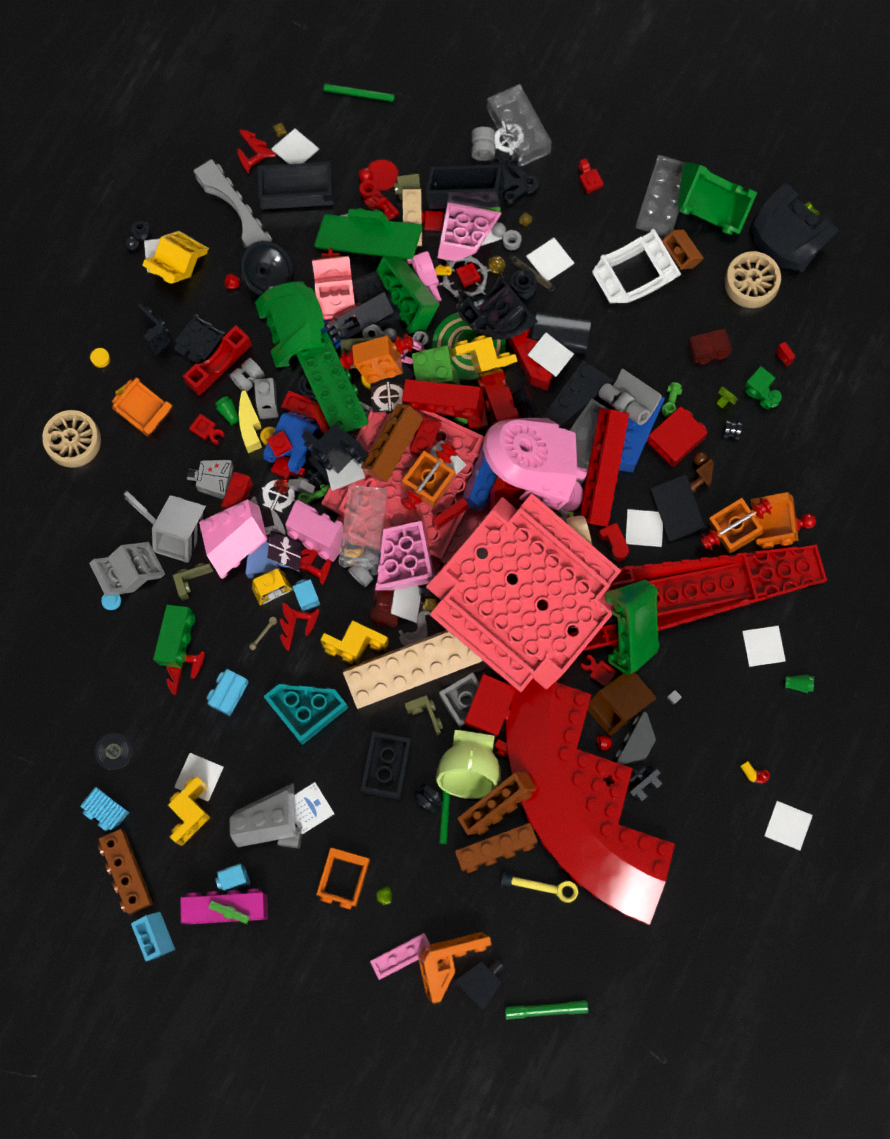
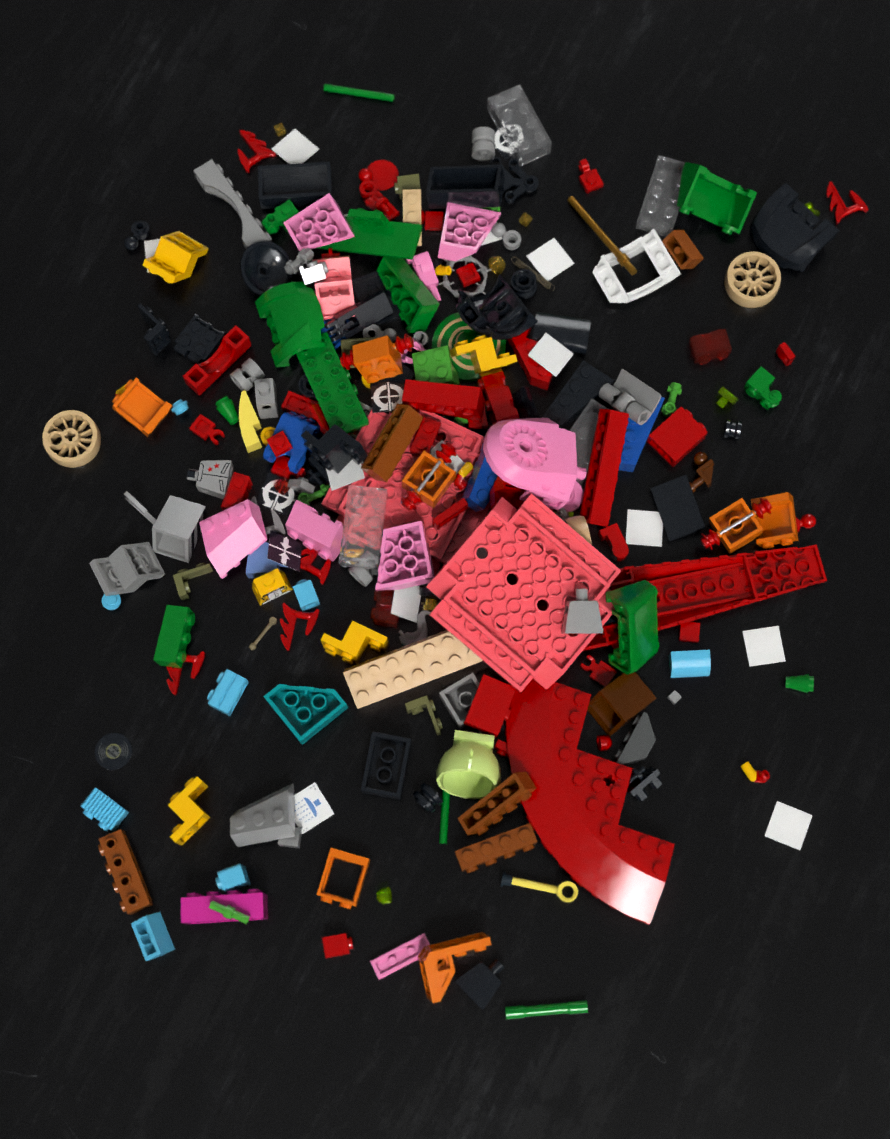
yellow tile [90,348,110,368] -> none
white sticker [175,753,223,801] -> none
red hinge [225,274,240,289] -> none
none -> medium azure plate [171,399,189,415]
none -> green brick [261,199,299,234]
none -> bright pink wedge [283,193,355,251]
none -> light grey bar [284,248,314,275]
none -> brick [299,260,329,285]
none -> red brick [322,933,354,958]
none -> arm [454,462,473,490]
none -> light grey torso [561,589,603,634]
none -> pearl gold bar [568,196,637,275]
none -> medium azure brick [668,650,711,678]
none -> red tile [679,622,700,643]
none -> red piece [826,181,869,224]

